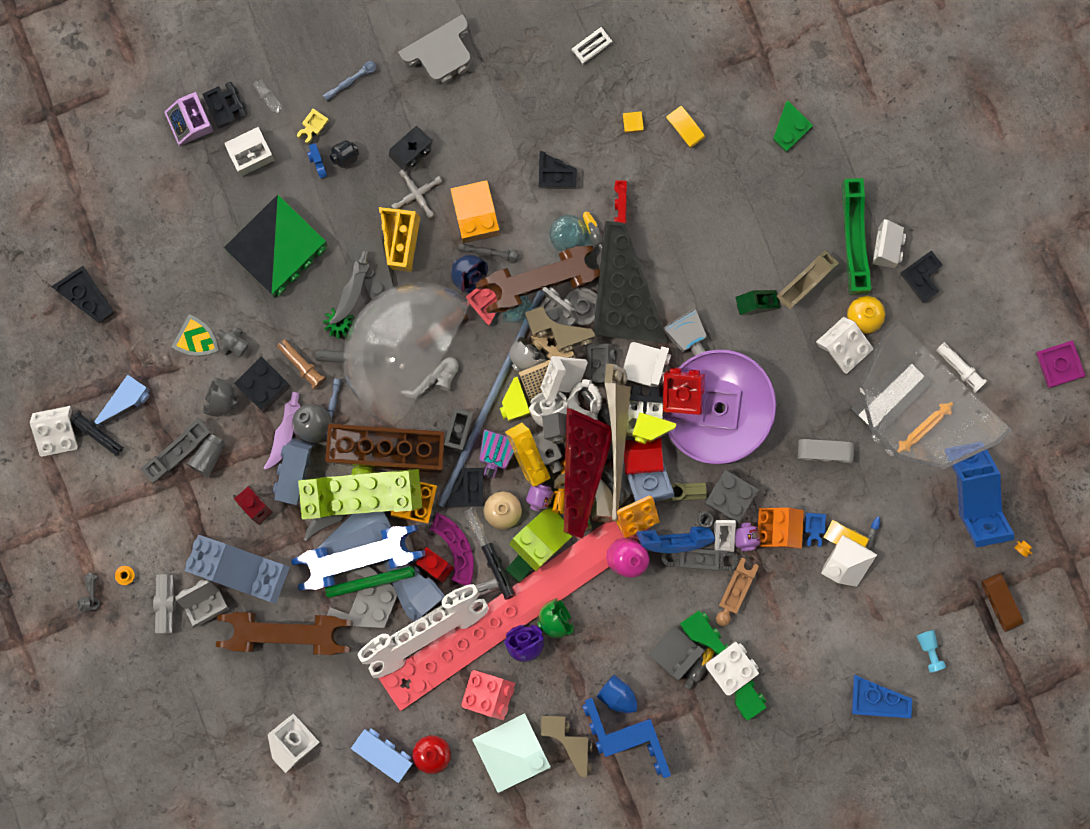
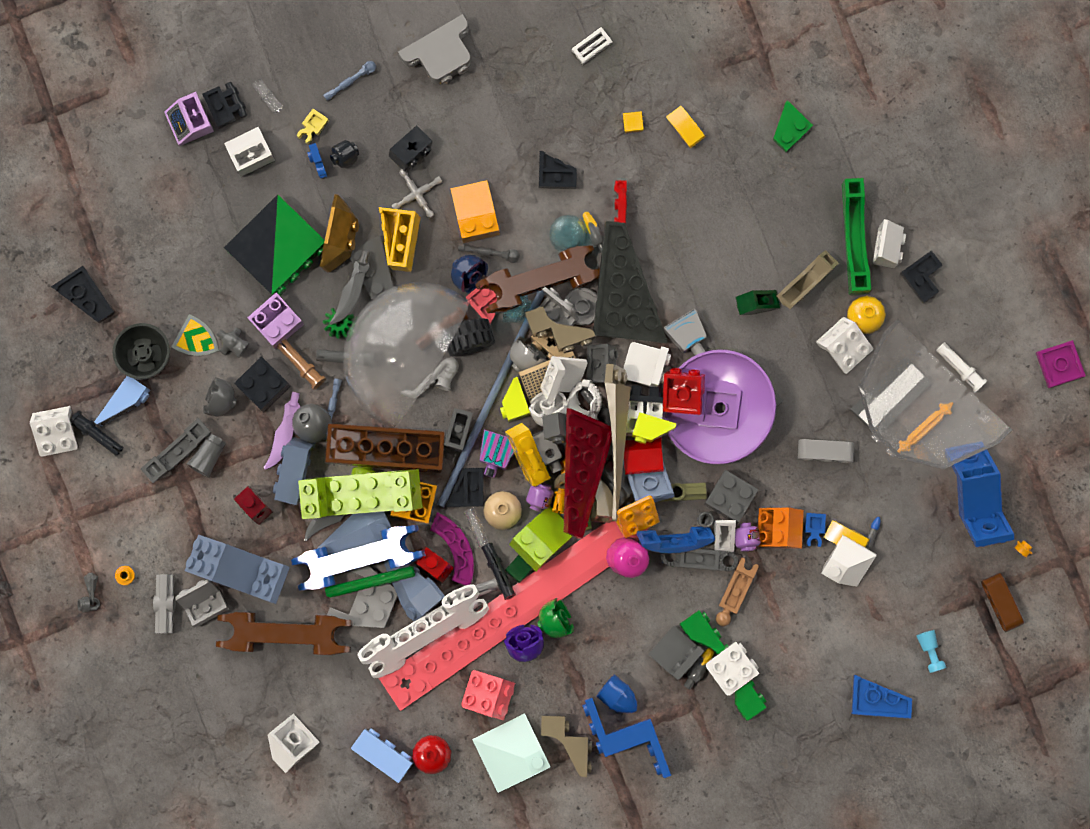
none -> pearl dark grey piece [112,323,170,380]
none -> lavender slope [247,293,304,349]
none -> pearl gold wedge [320,194,359,272]
none -> black tyre [443,318,495,357]

